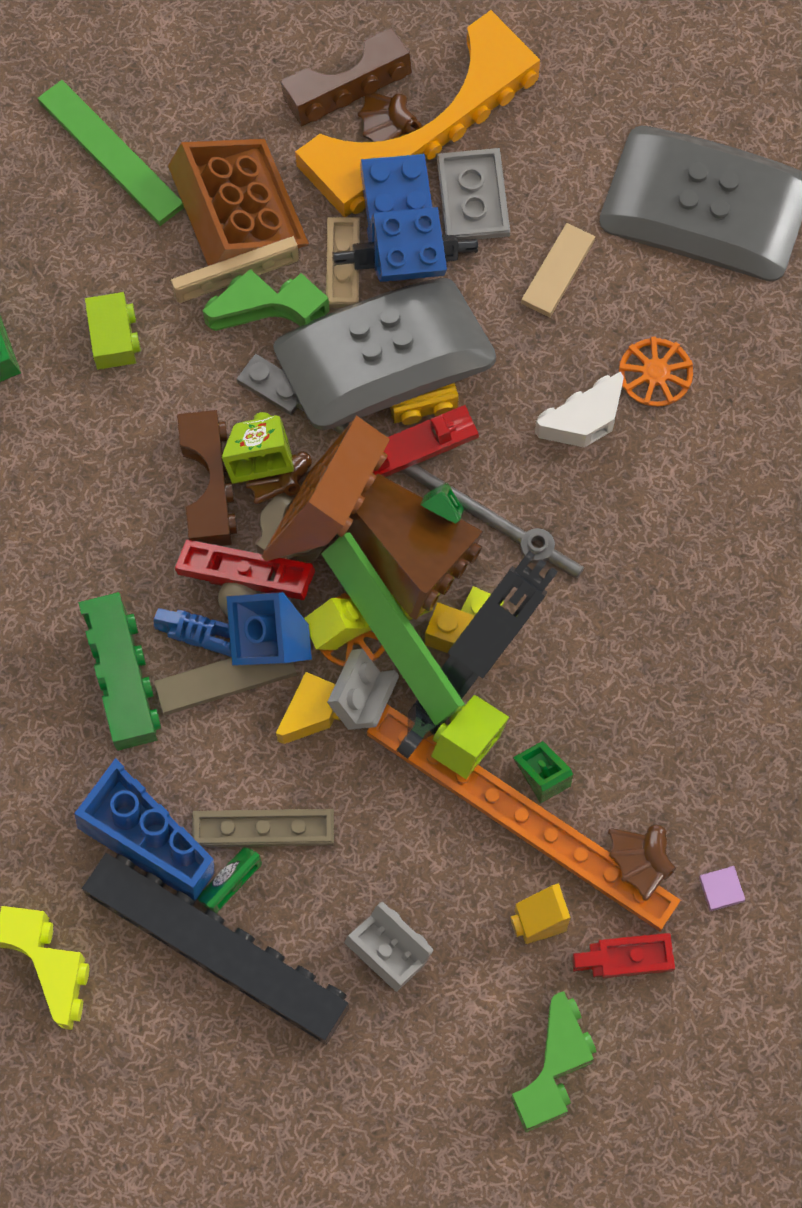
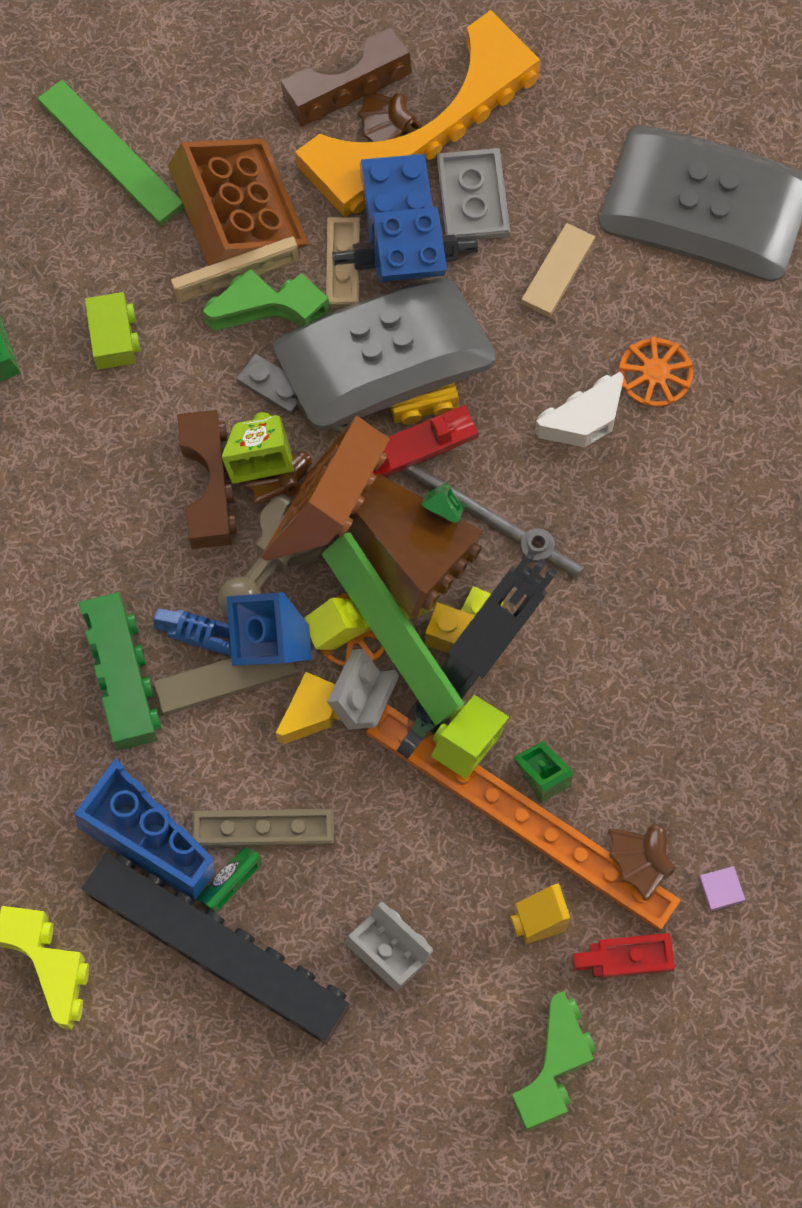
red hinge [175,539,315,600] -> none

